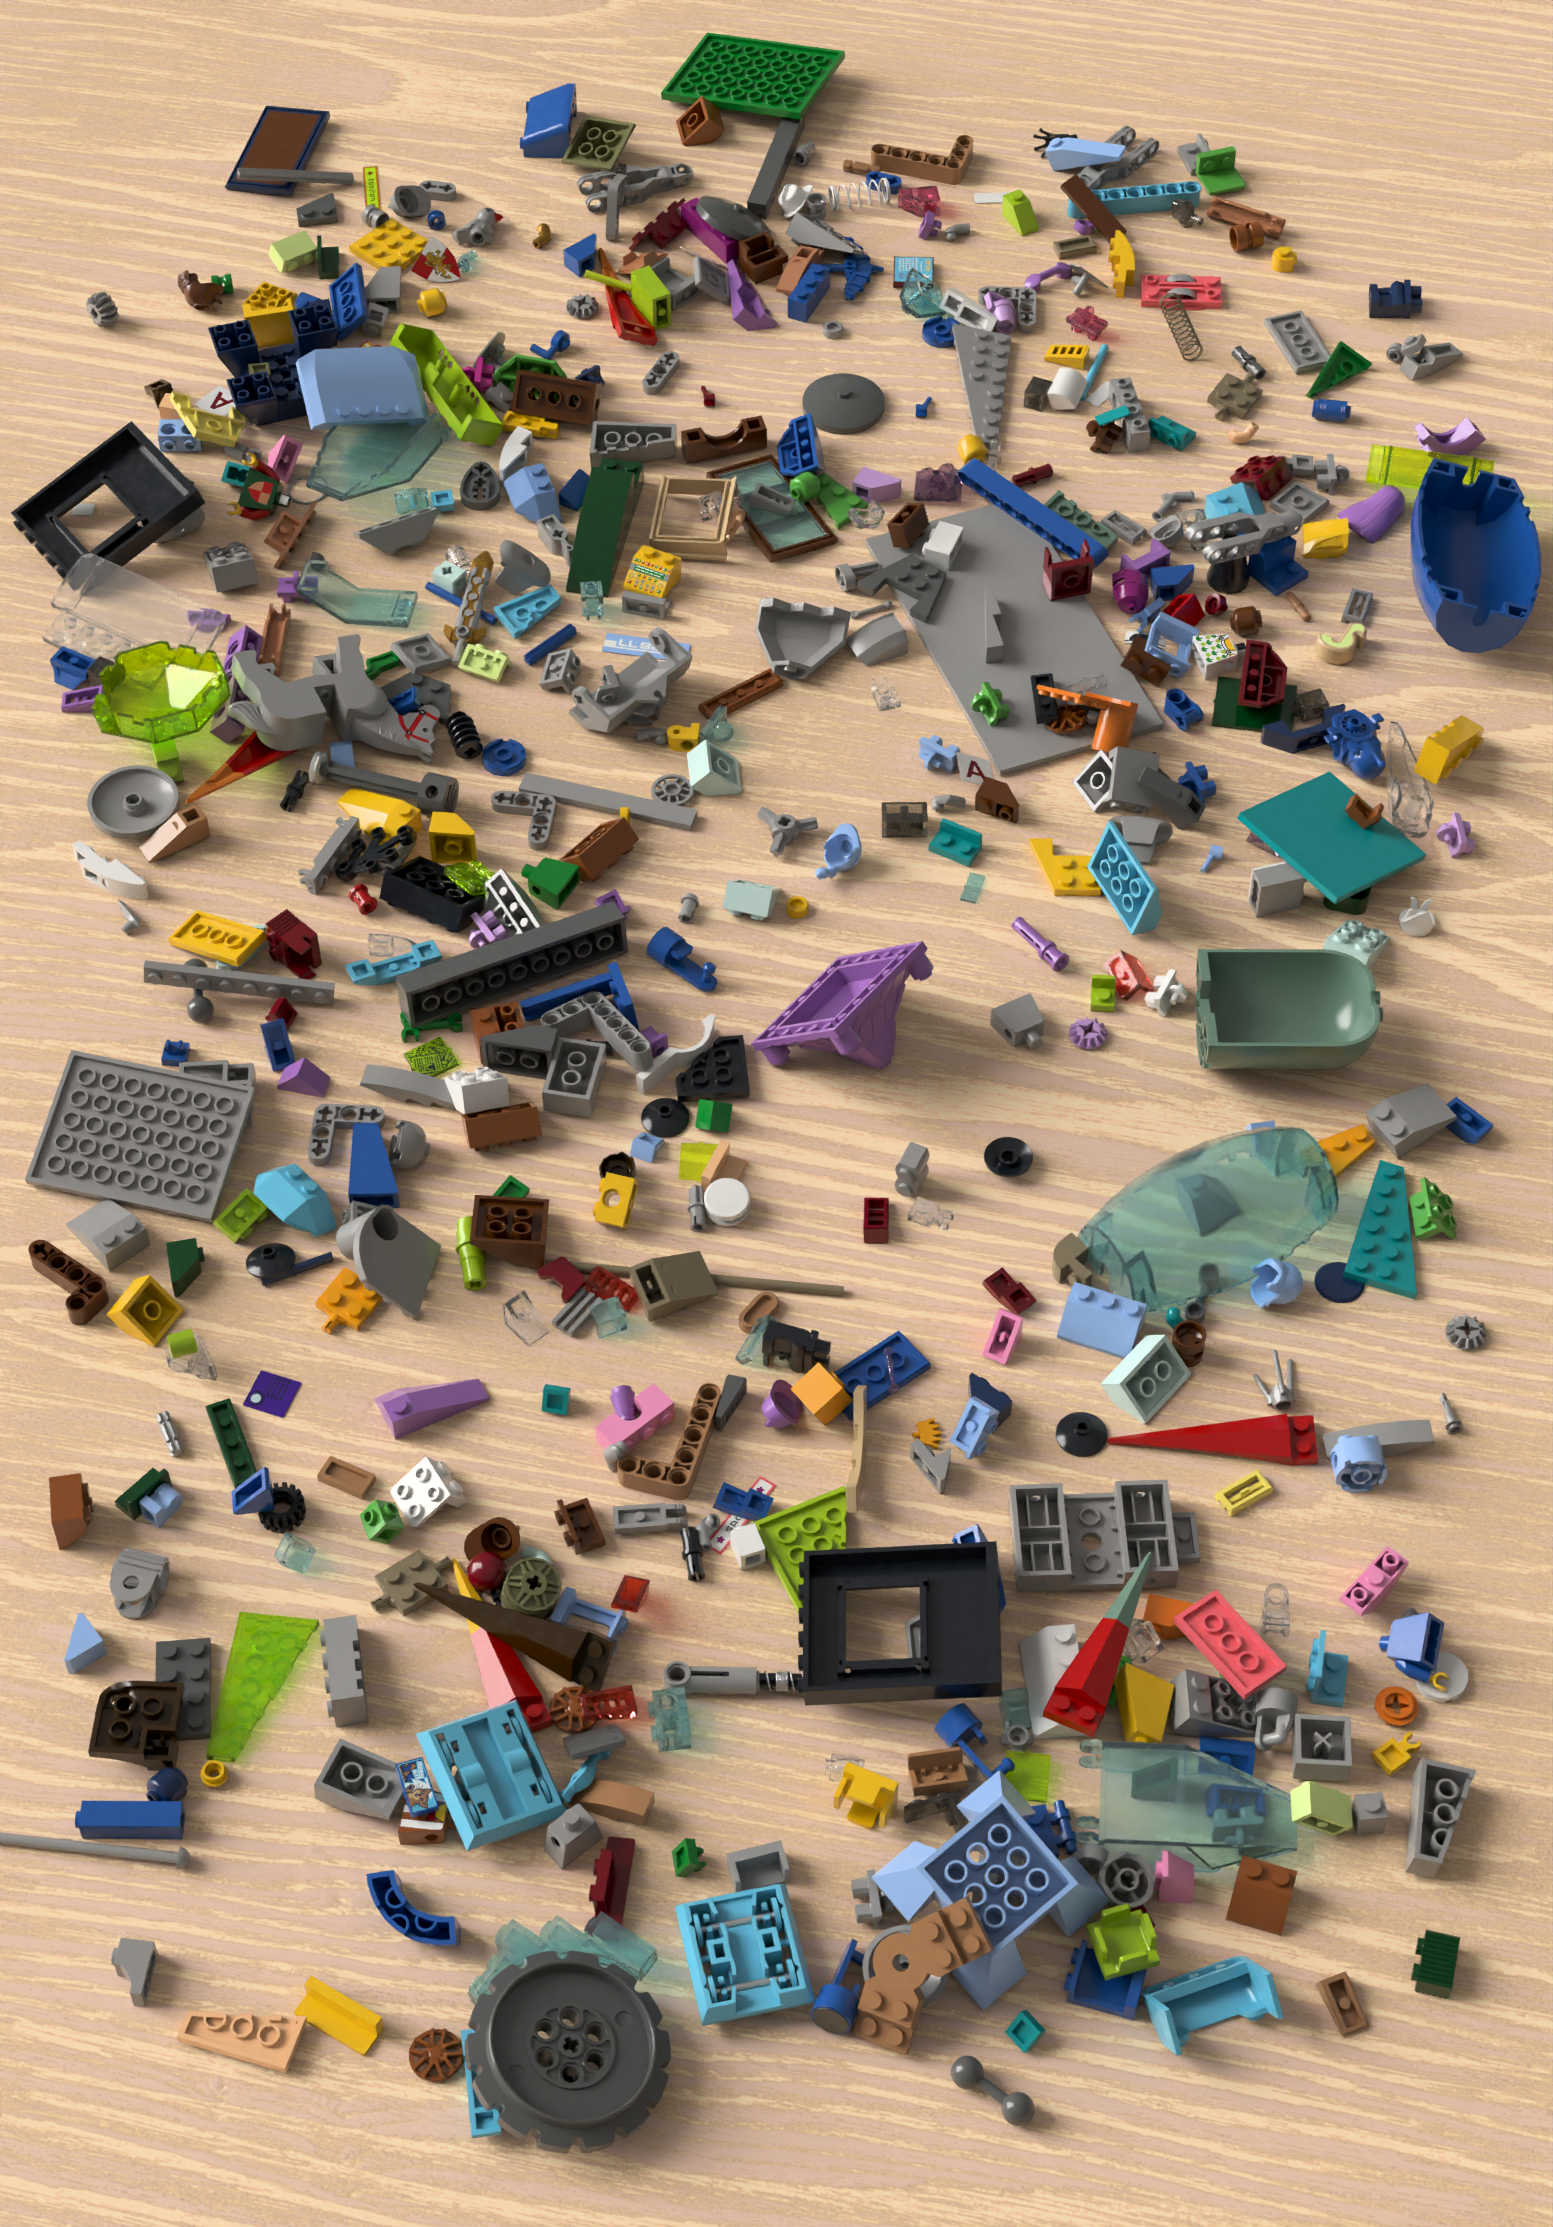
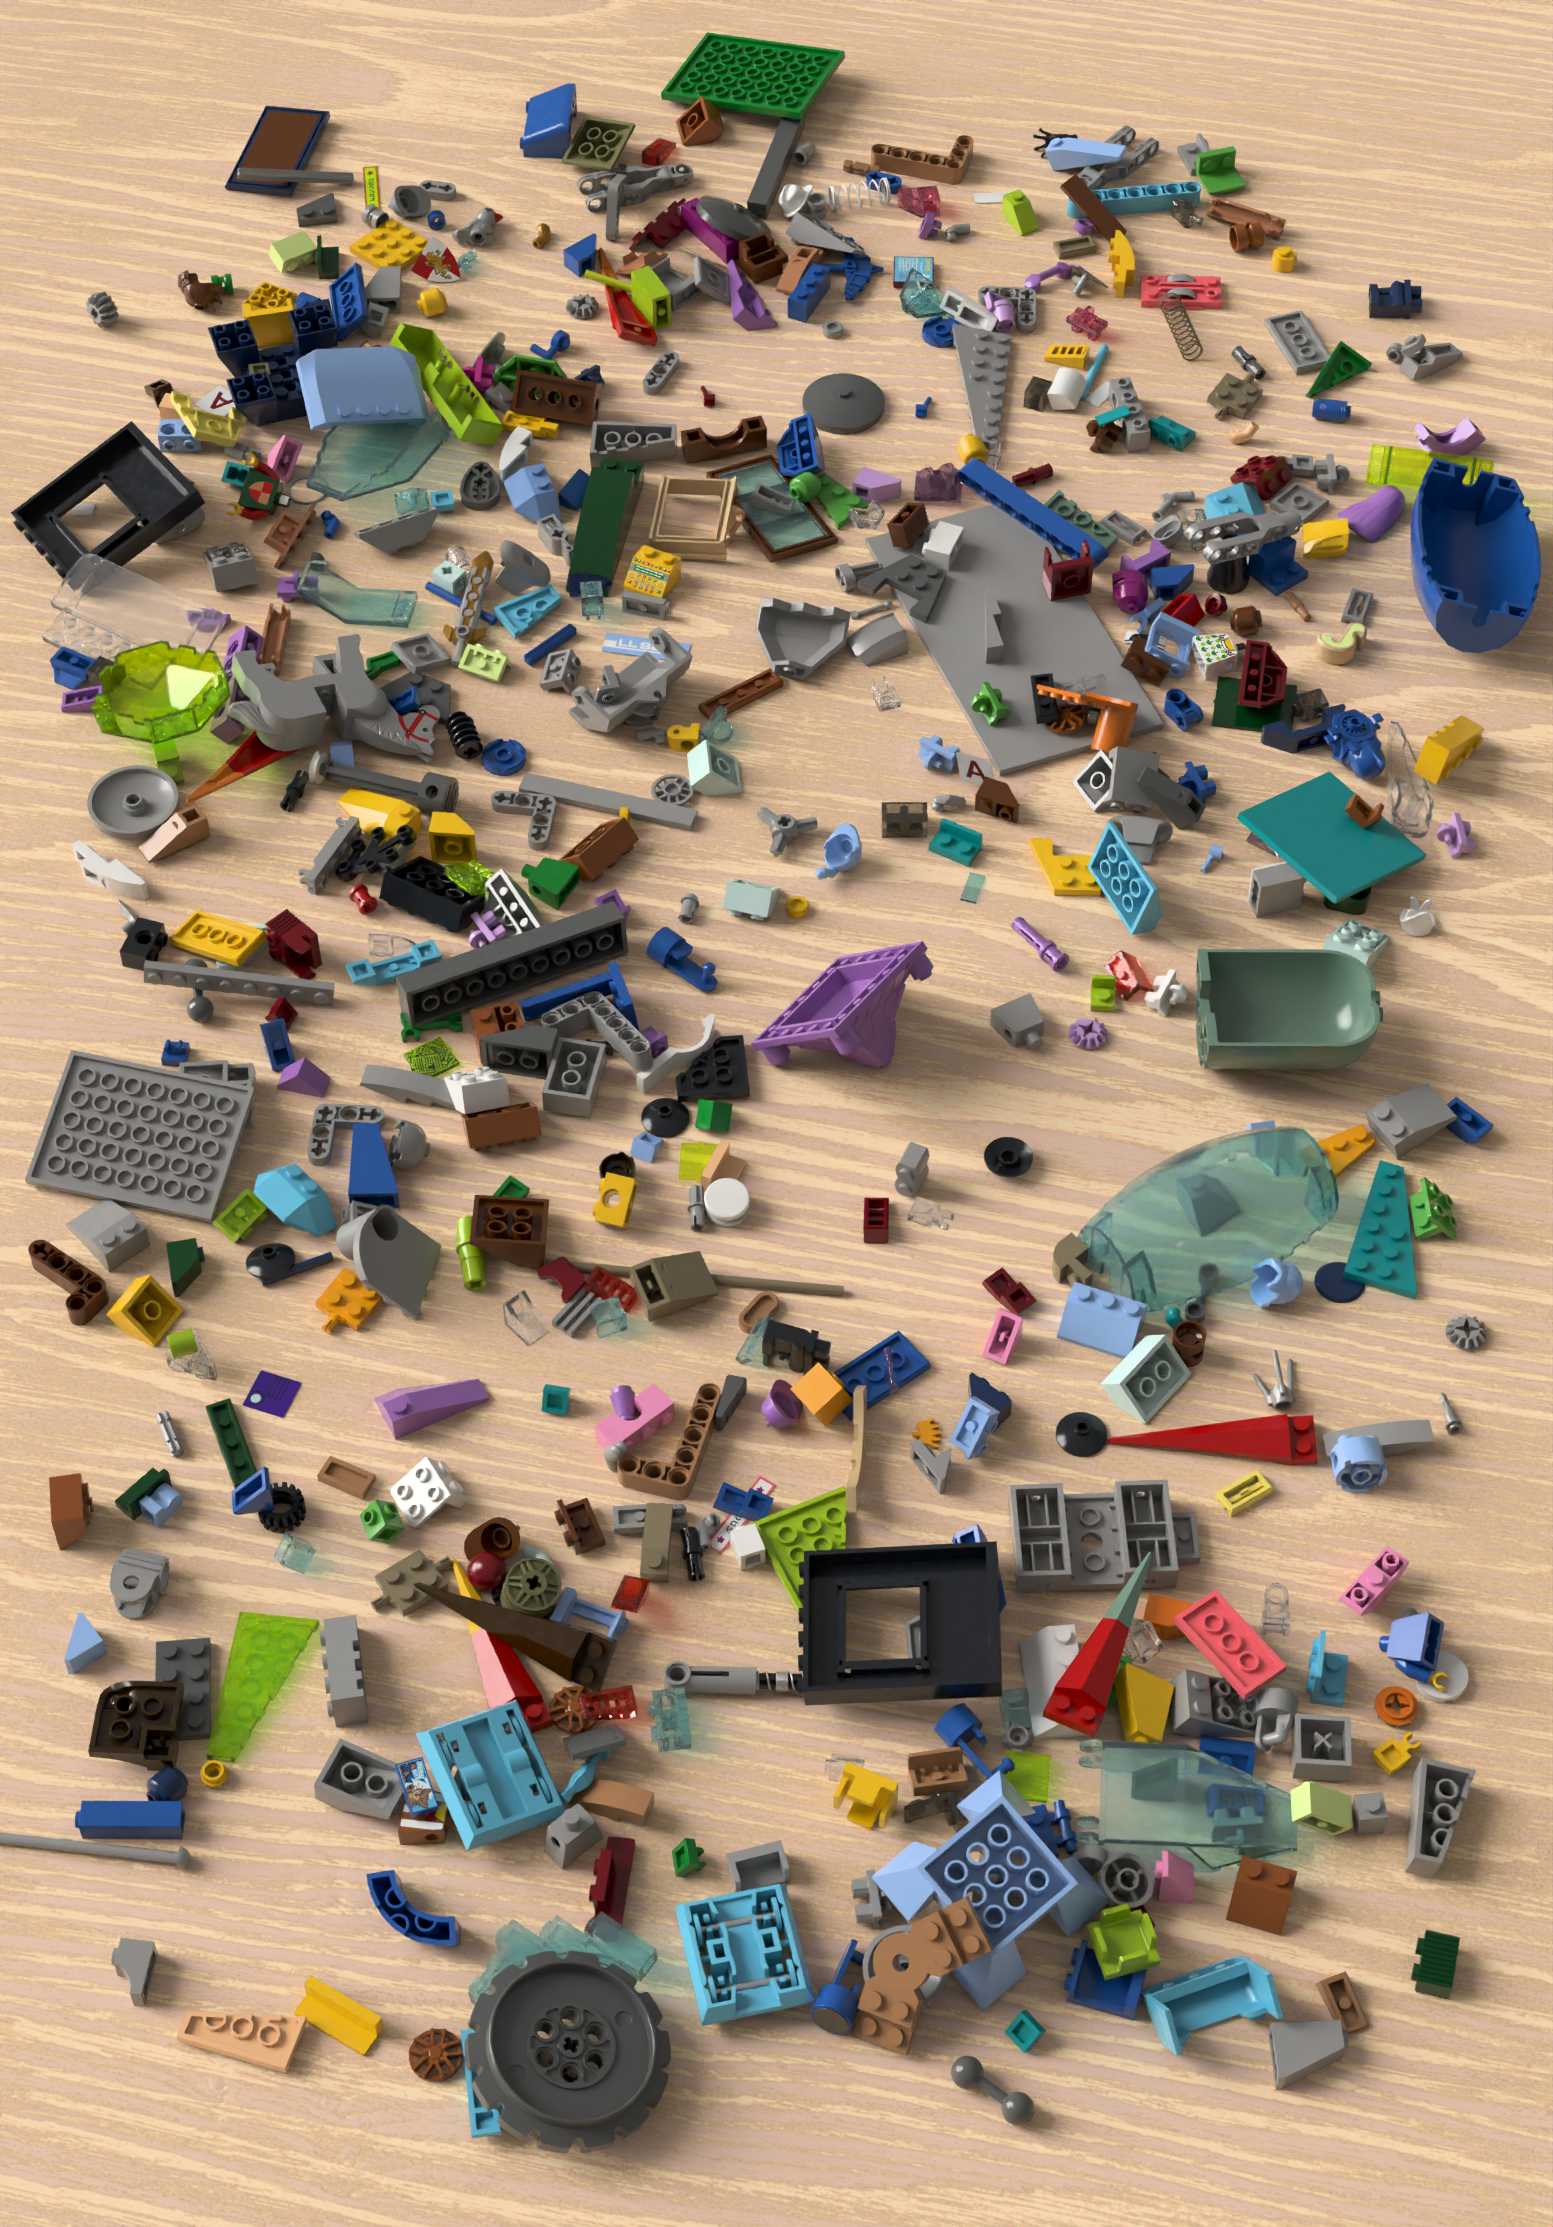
clear piece [699,490,744,523] -> none
none -> black brick [120,917,168,971]
none -> blue arm [321,510,340,540]
none -> clear blue plate [568,572,612,597]
none -> dark tan slope [640,1503,673,1583]
none -> clear red slope [642,138,676,167]
none -> light grey slope [1268,2020,1348,2090]

